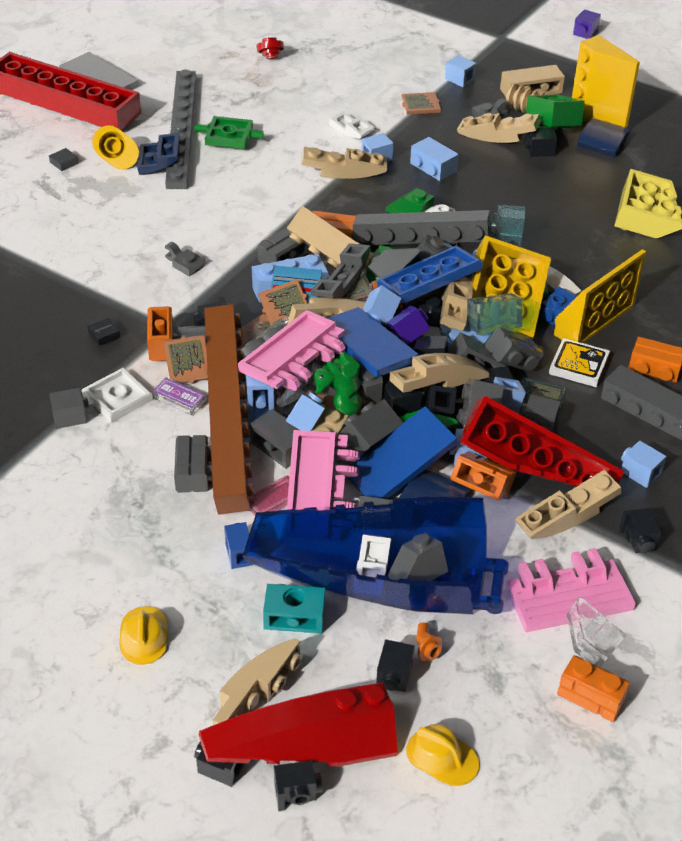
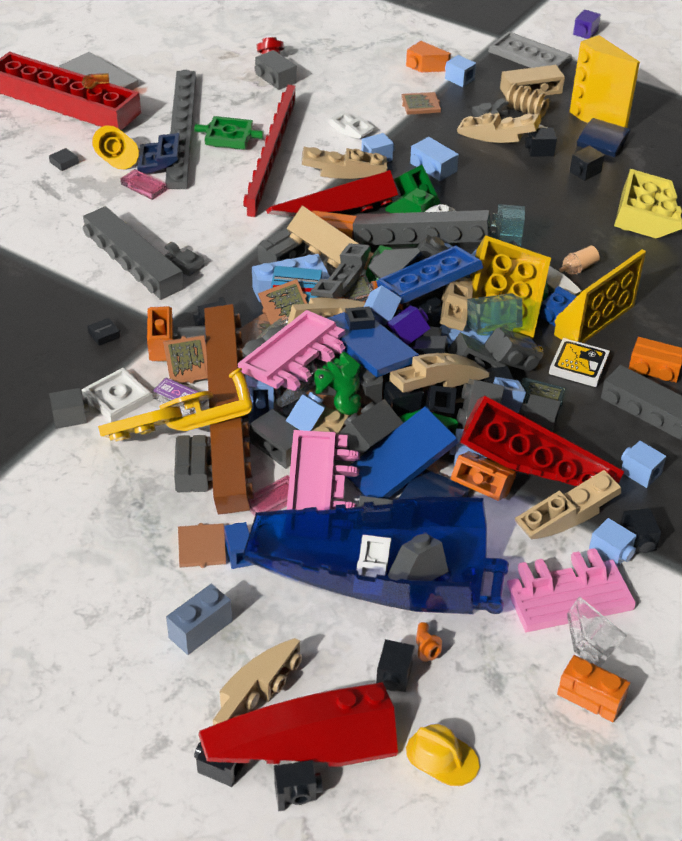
yellow piece [119,606,168,665] -> none
teal brick [263,584,325,634] -> none
green brick [526,95,585,130] -> none
none -> clear orange arm [82,73,110,89]
none -> dark grey brick [83,206,184,300]
none -> yellow plate [98,368,253,442]
none -> clear pink tile [120,169,167,200]
none -> sand blue brick [166,583,232,655]
none -> nougat piece [178,523,226,568]
none -> red plate [243,85,296,217]
none -> dark grey brick [255,50,297,90]
none -> red wedge [266,170,398,216]
none -> black tile [345,306,375,330]
none -> green slope [394,165,441,206]
none -> orange slope [406,41,451,72]
none -> light grey tile [489,31,572,69]
none -> piece [559,245,600,275]
none -> black brick [569,146,605,181]
none -> light blue brick [589,518,636,568]

